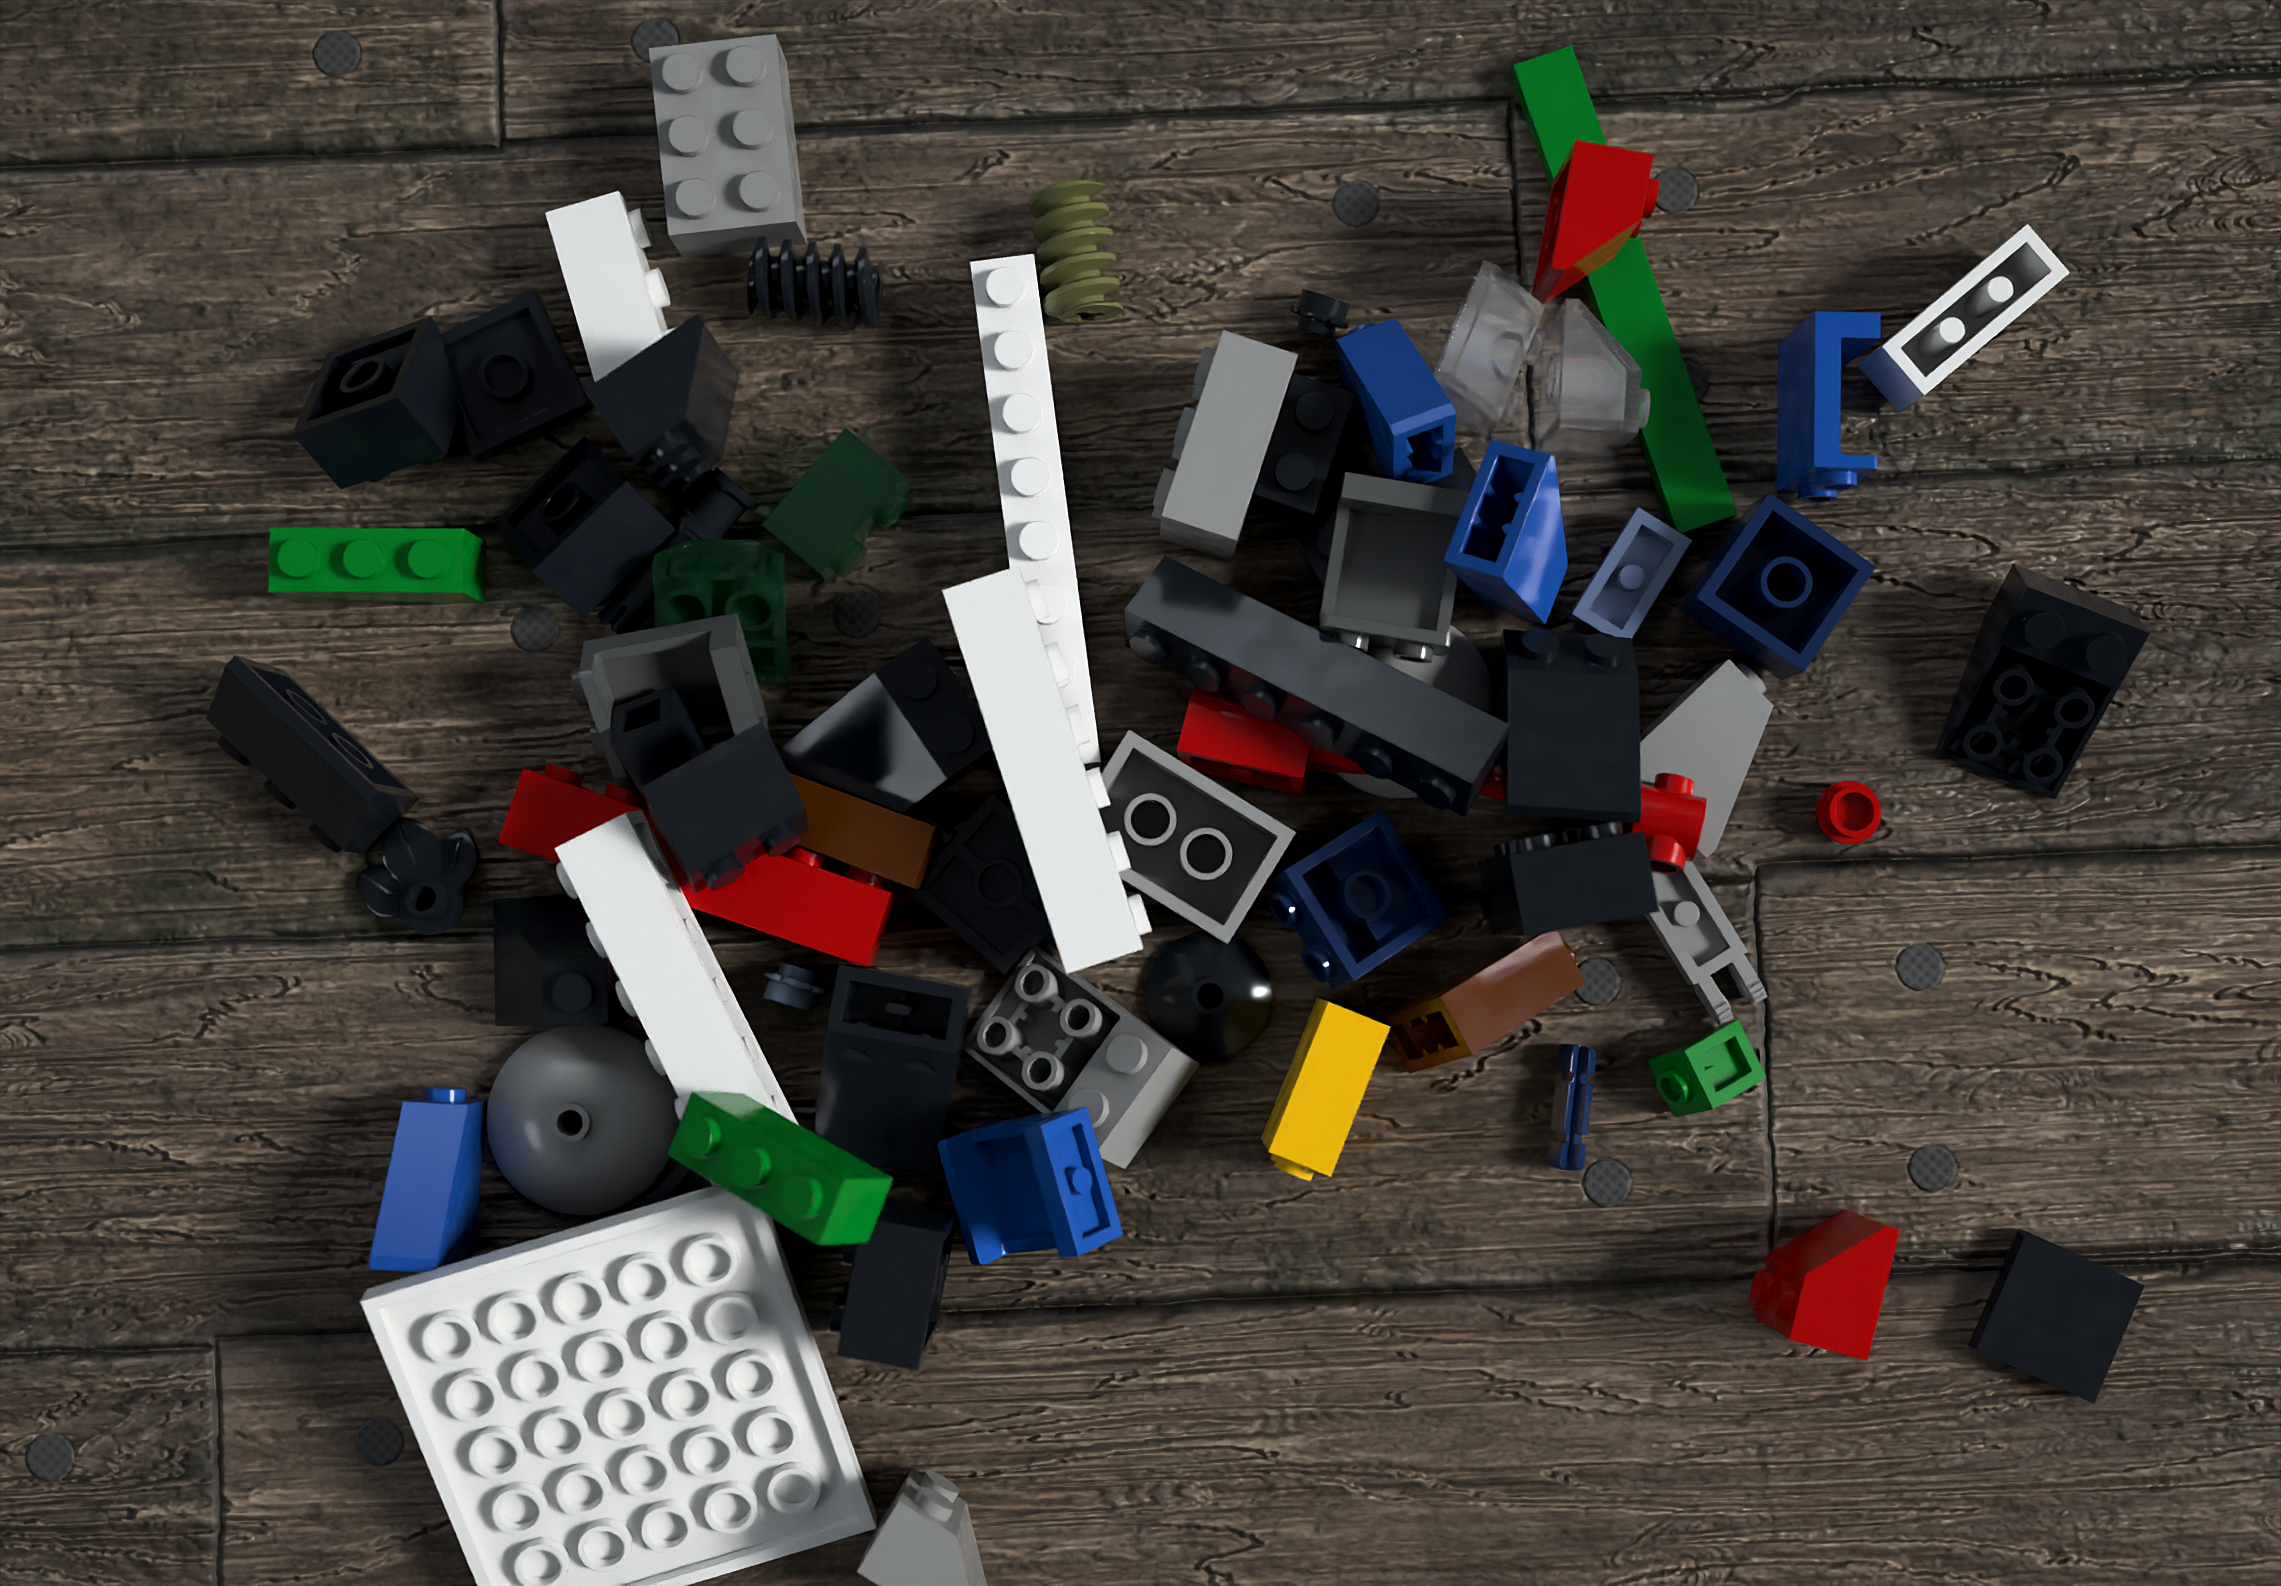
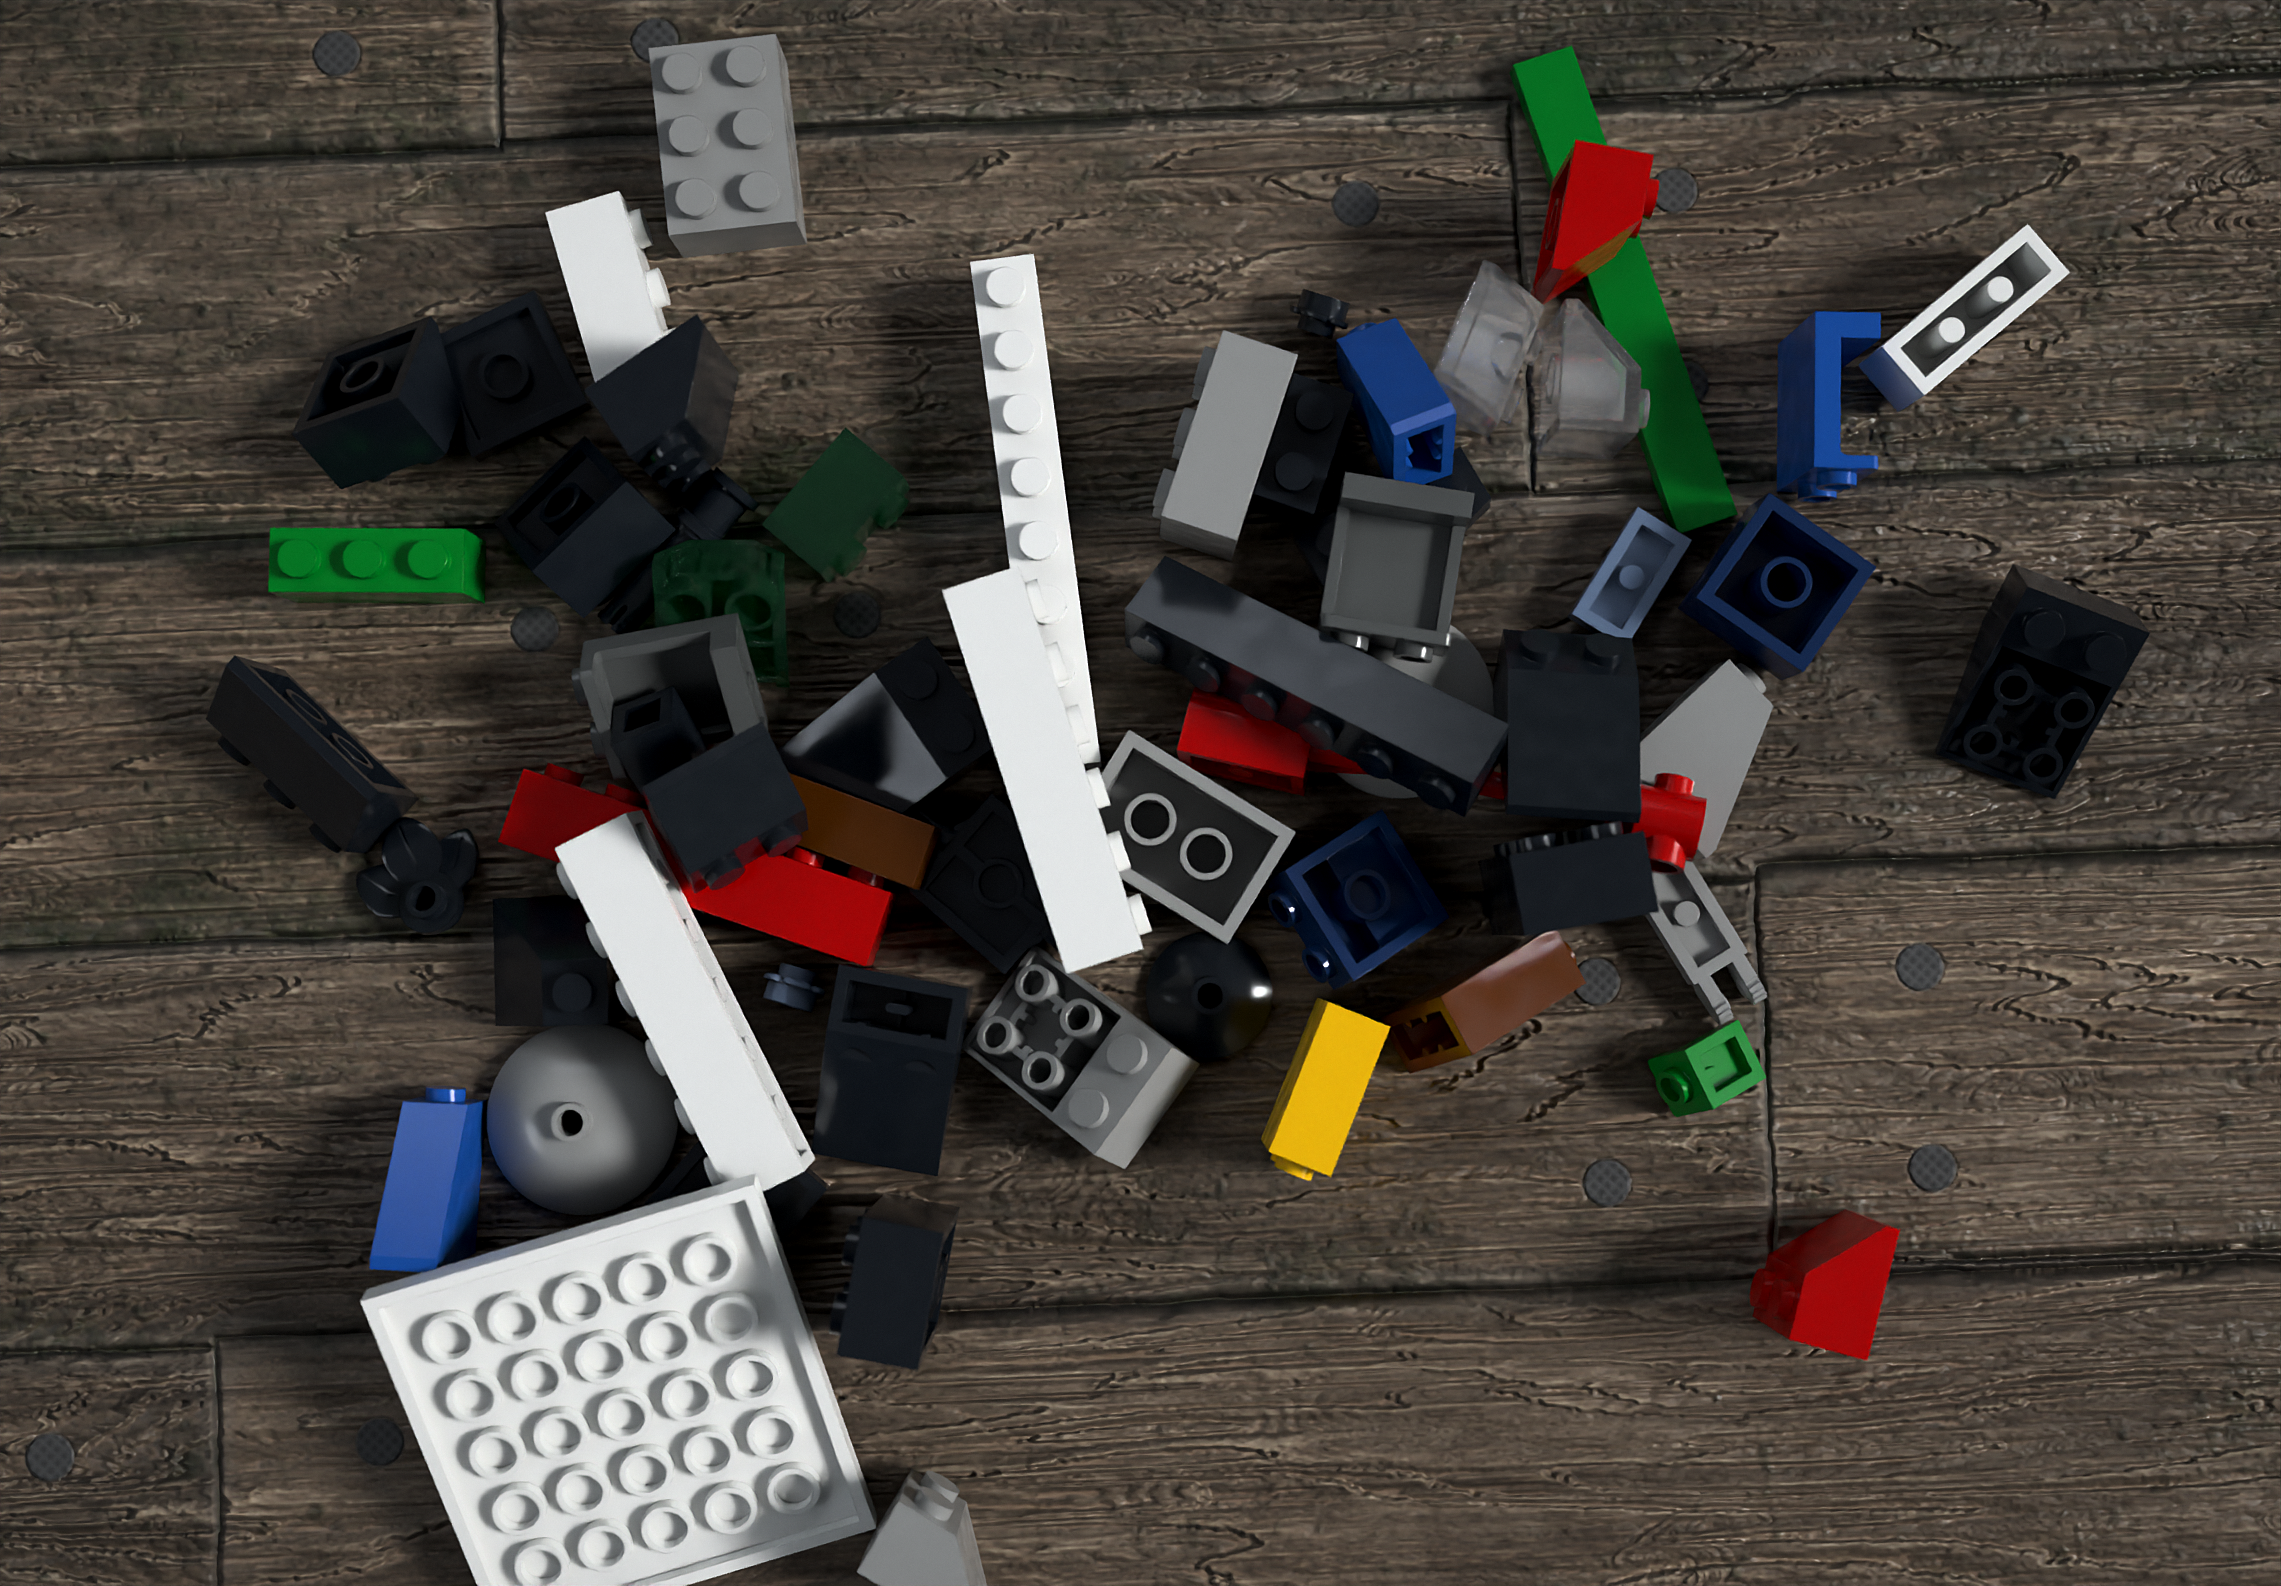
green brick [667,1091,893,1245] -> none
black piece [747,236,884,329] -> none
blue panel [938,1106,1123,1266] -> none
olive piece [1029,180,1123,324] -> none
blue slope [1443,439,1568,624] -> none
dark blue axle [1547,1044,1597,1171] -> none
red plate [1815,781,1881,844] -> none
black tile [1968,1228,2145,1404] -> none

